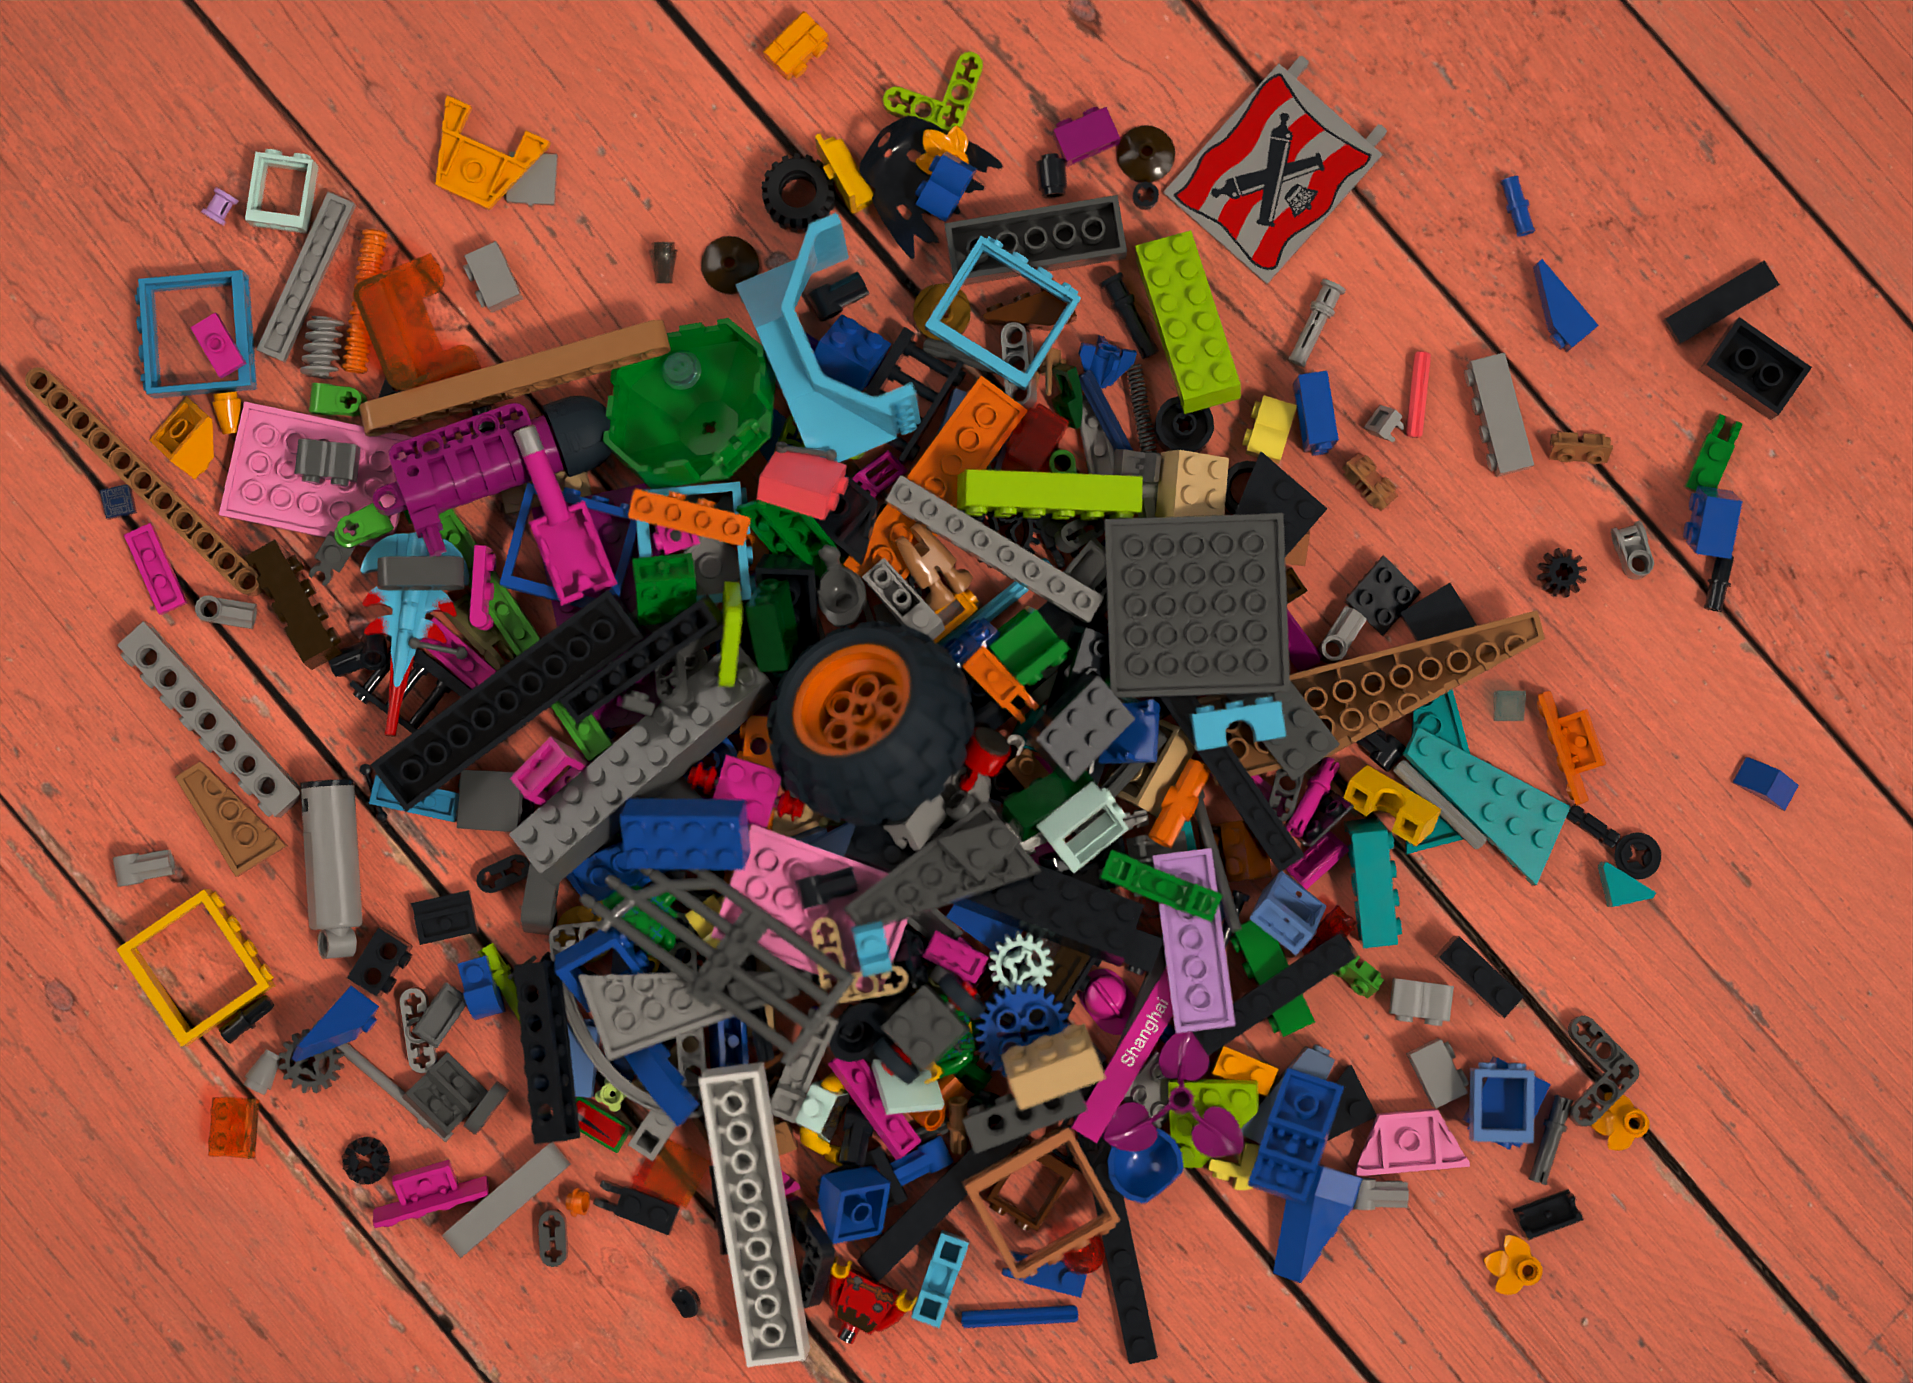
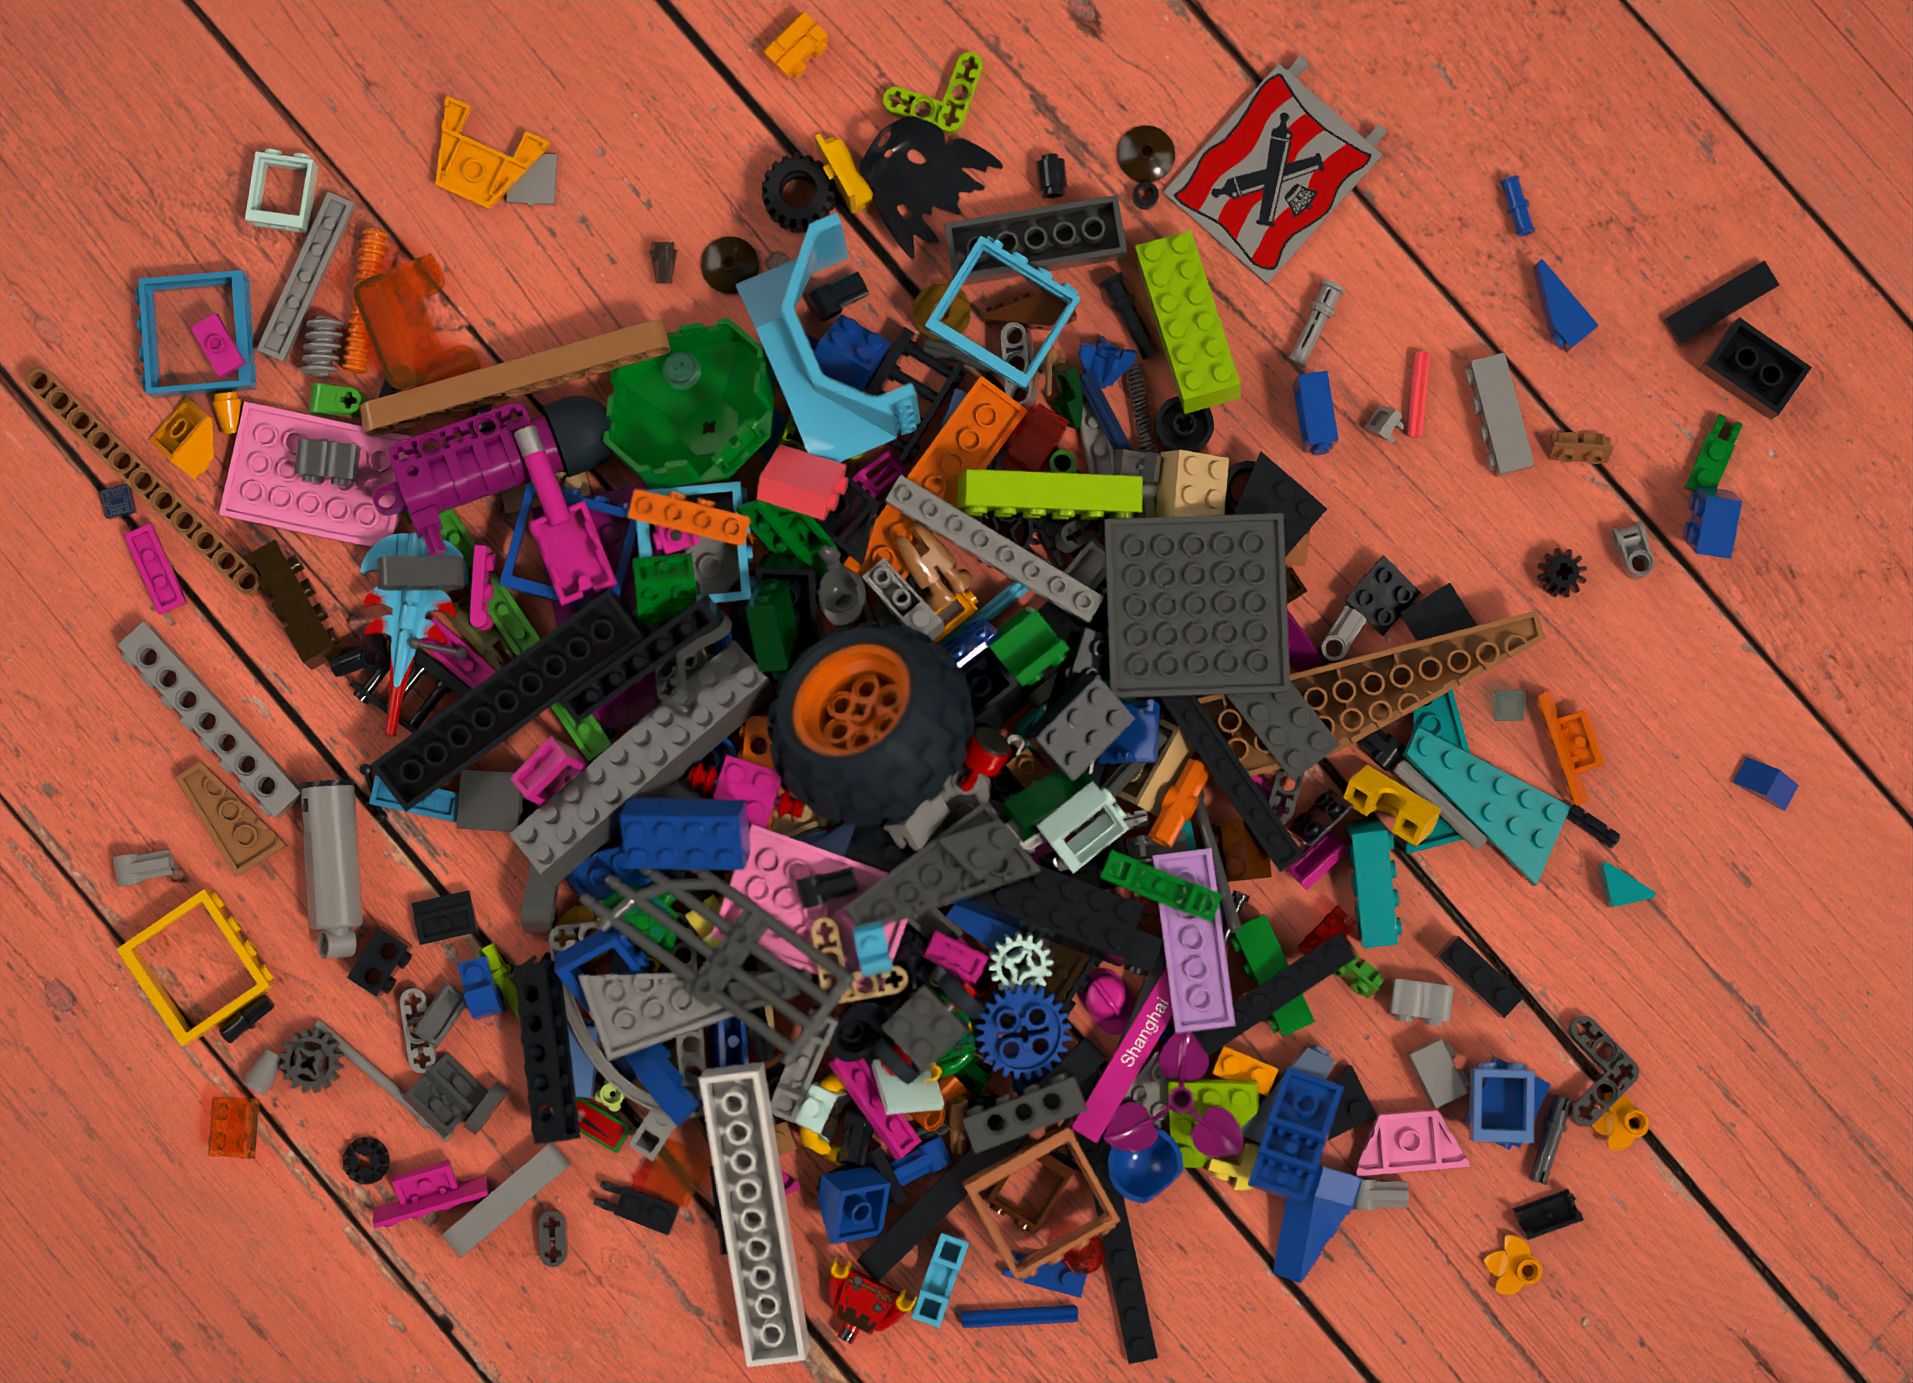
light grey piece [195,595,257,629] -> none
lavender bush [201,187,238,226] -> none
blue slope [292,986,379,1062] -> none
dark grey plate [309,531,356,586] -> none
bright green piece [334,501,394,548] -> none
light grey brick [463,241,523,313] -> none
black beam [476,855,530,893] -> none
orange plate [566,1188,590,1217] -> none
dark grey hinge [616,689,655,715] -> none
black piece [671,1286,701,1318] -> none
lime beam [718,581,742,687] -> none
dark grey hinge [775,441,837,461] -> none
black beam [786,1196,835,1308] -> none
light orange plate [915,125,969,175] -> none
blue brick [915,151,977,222] -> none
dark grey tile [945,791,974,820] -> none
orange hinge [962,645,1040,724] -> none
tan brick [1001,1024,1105,1110] -> none
magenta brick [1052,106,1120,167] -> none
medium azure arch [1190,697,1286,751] -> none
light yellow brick [1242,395,1297,464] -> none
medium blue window [1249,871,1327,955] -> none
dark pink pin [1285,757,1340,838] -> none
medium nougat hinge [1342,453,1398,511] -> none
black gear [1613,832,1661,879] -> none
black axle [1704,556,1734,612] -> none

